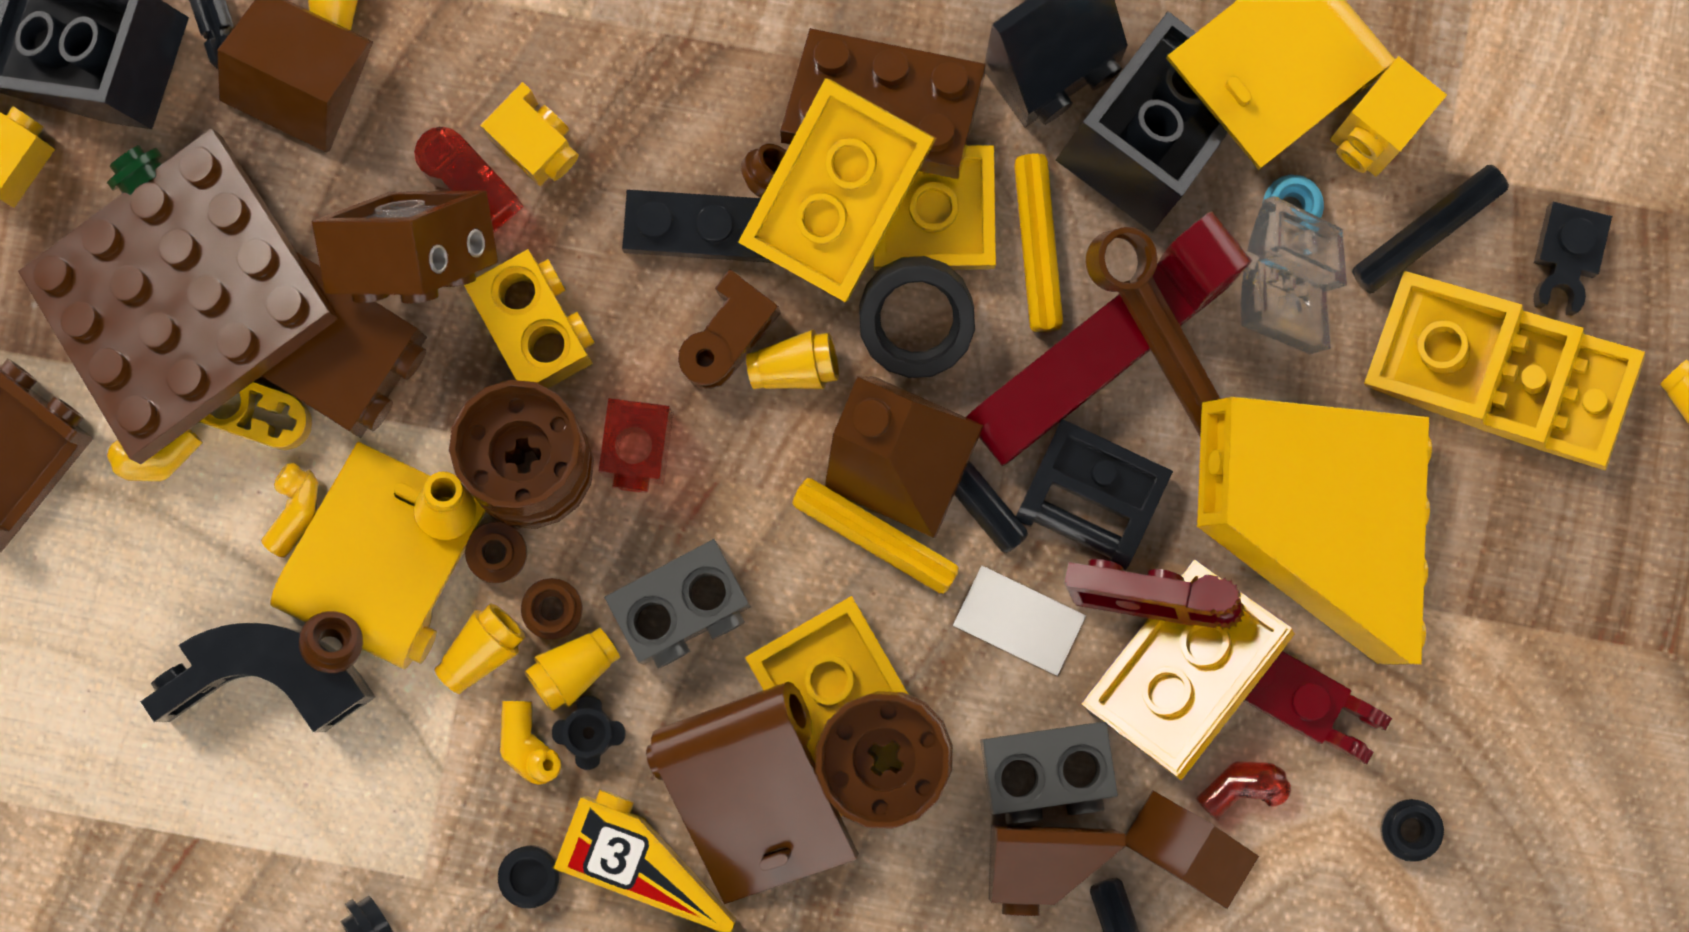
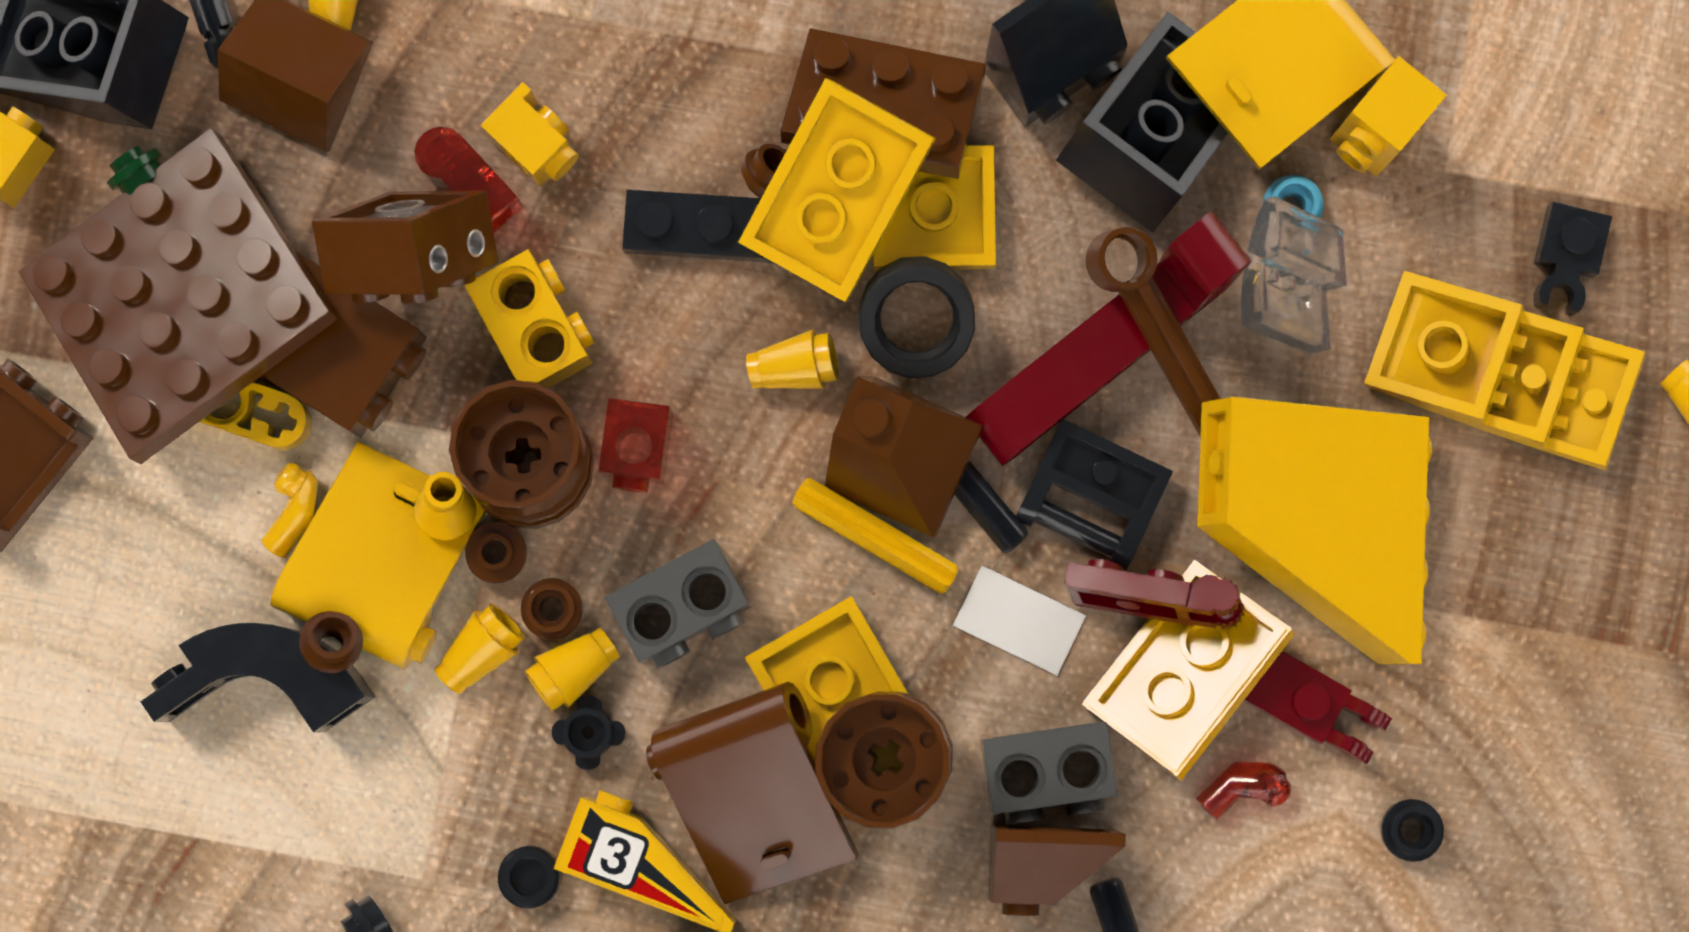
yellow arm [107,429,203,482] -> none
yellow arm [500,701,561,785] -> none
reddish brown leg [678,269,781,389] -> none
yellow axle [1014,153,1063,332] -> none
reddish brown slope [1125,790,1259,909] -> none
black axle [1352,164,1509,294] -> none

